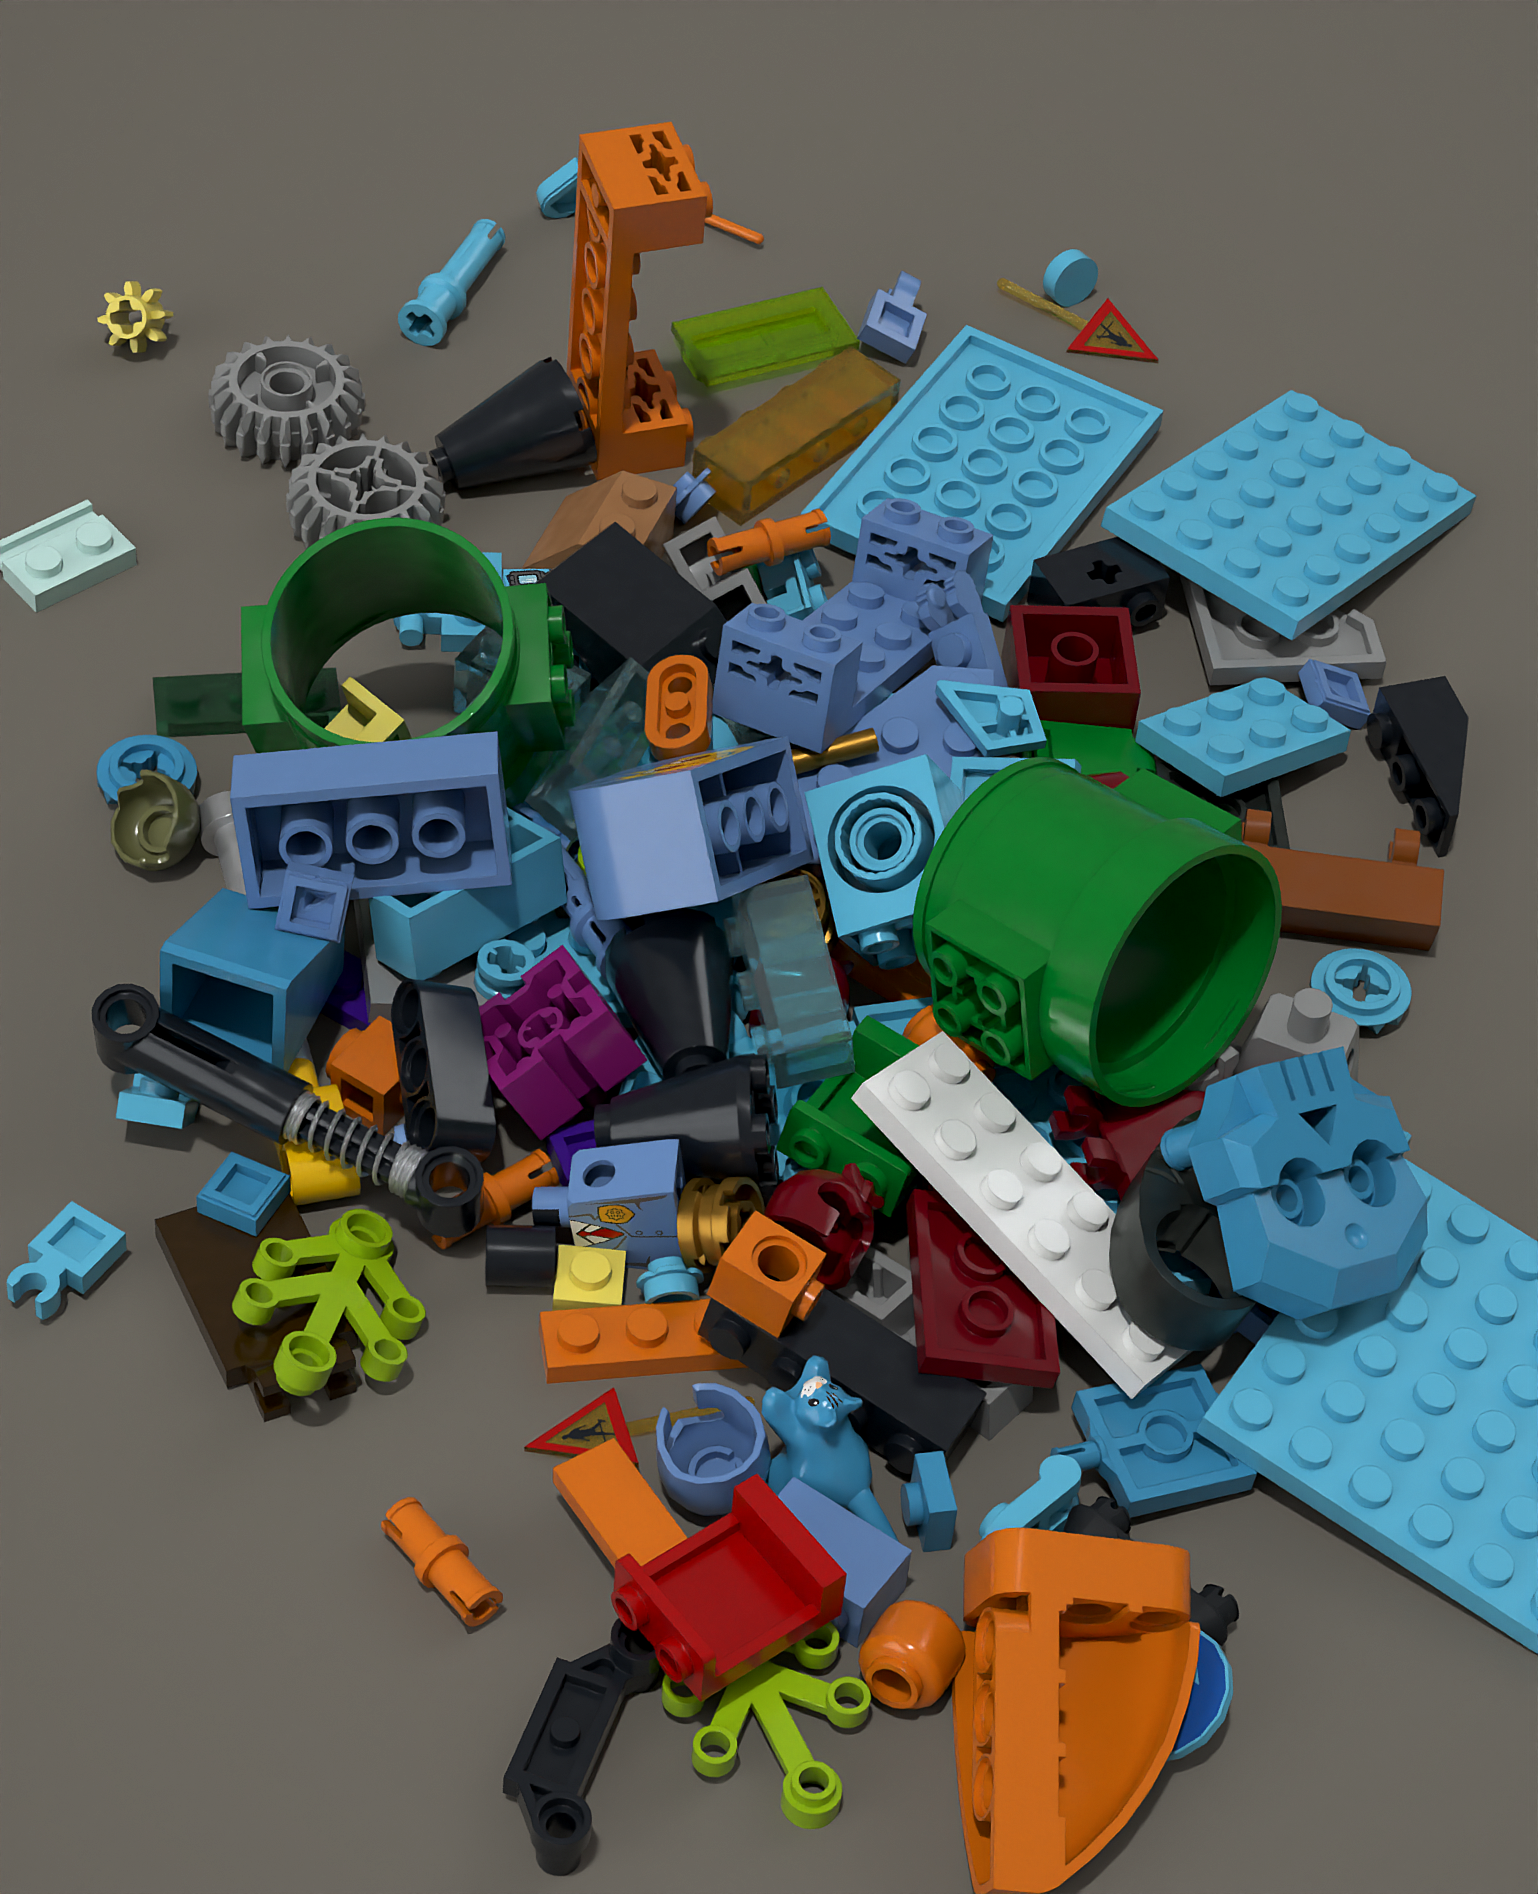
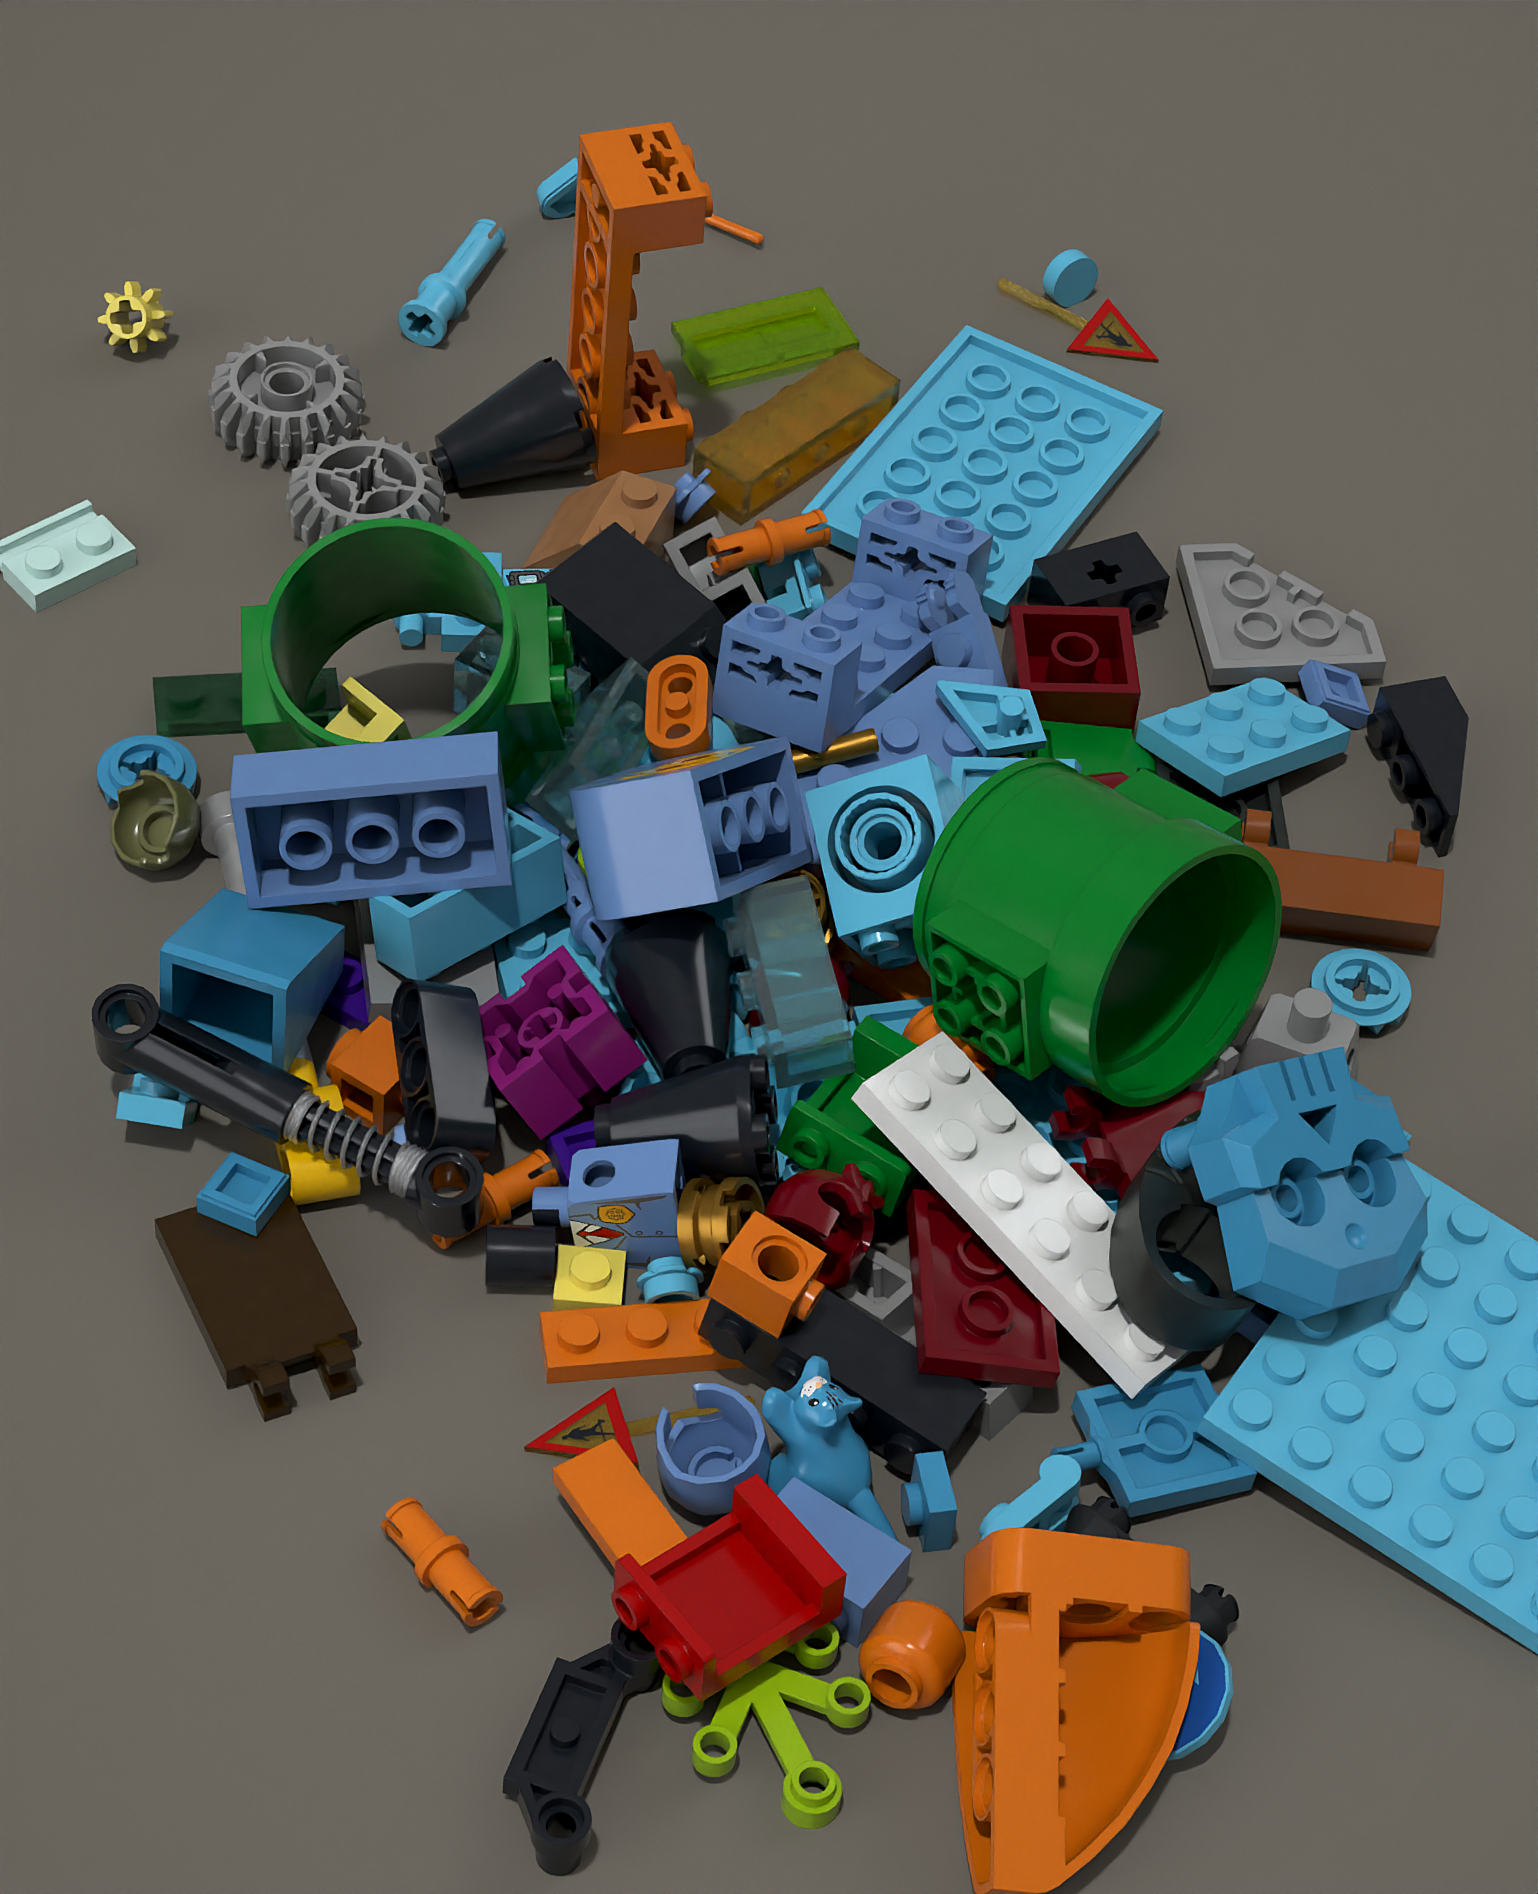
medium azure plate [6,1201,127,1320] -> none
lime plant [232,1209,426,1396] -> none
medium blue tile [275,861,354,943] -> none
medium azure bush [474,939,536,1000] -> none
medium blue plate [857,271,927,364] -> none
medium azure plate [1101,390,1476,640] -> none

